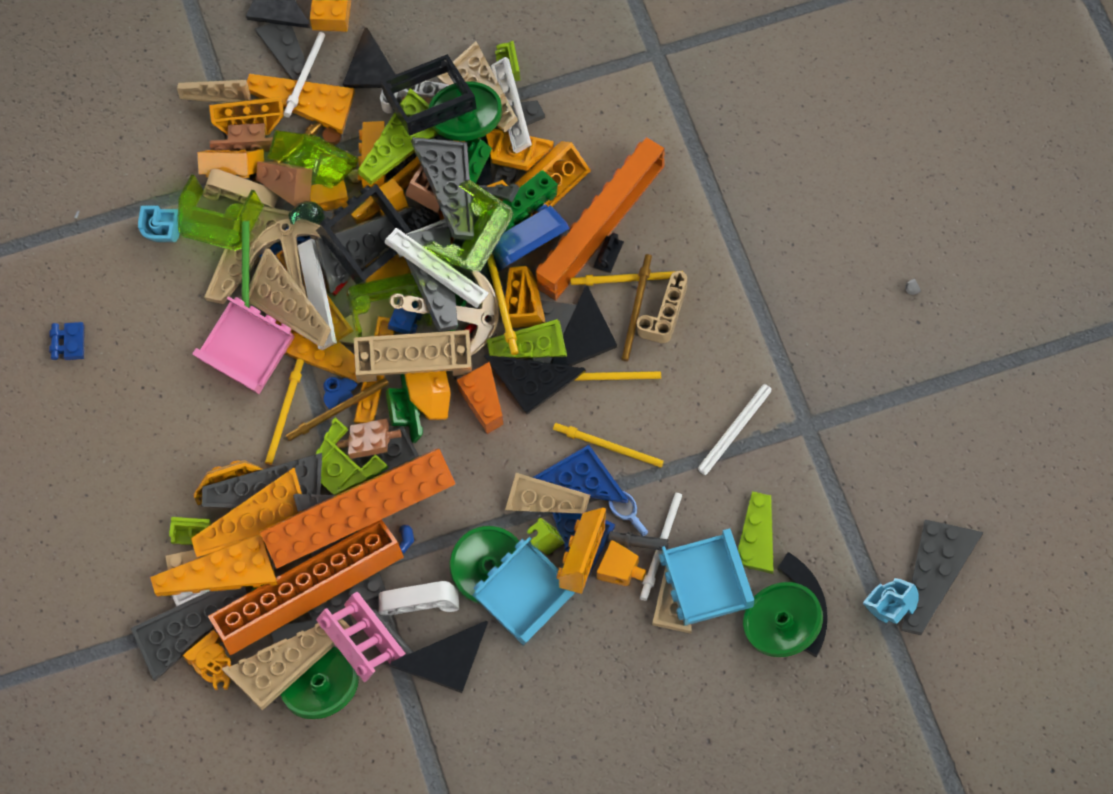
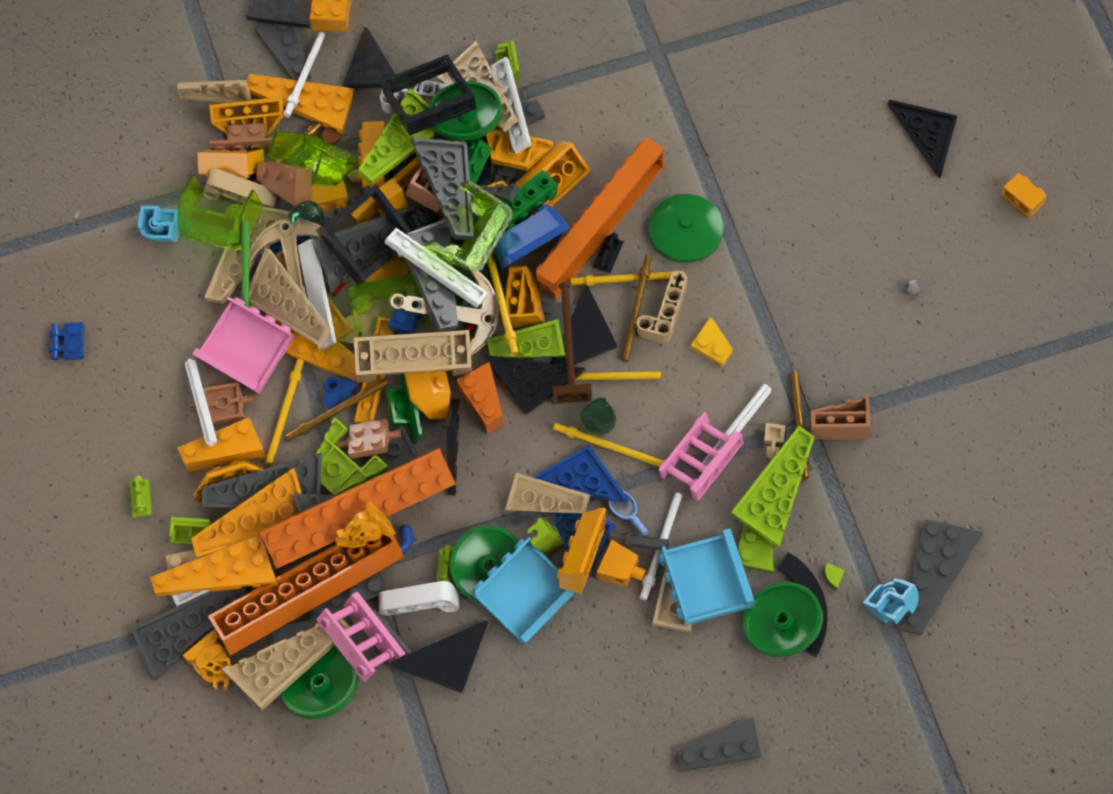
none -> lime hinge [130,476,152,518]
none -> light orange wedge [177,417,266,473]
none -> white axle [185,359,217,447]
none -> nougat plate [190,382,256,424]
none -> light orange piece [335,500,396,547]
none -> lime hinge [436,545,455,586]
none -> black tile [446,399,460,495]
none -> reddish brown tile [552,282,592,404]
none -> clear green piece [579,397,617,436]
none -> green dish [649,194,723,263]
none -> bright pink fence [659,412,744,501]
none -> dark grey wing [677,717,761,772]
none -> yellow wing [690,317,733,367]
none -> lime wing [731,426,815,548]
none -> tan plate [764,423,785,460]
none -> pearl gold bar [791,371,810,480]
none -> nougat wedge [810,394,870,440]
none -> lime tile [825,563,845,589]
none -> black tile [888,99,958,178]
none -> light orange brick [1001,173,1047,218]

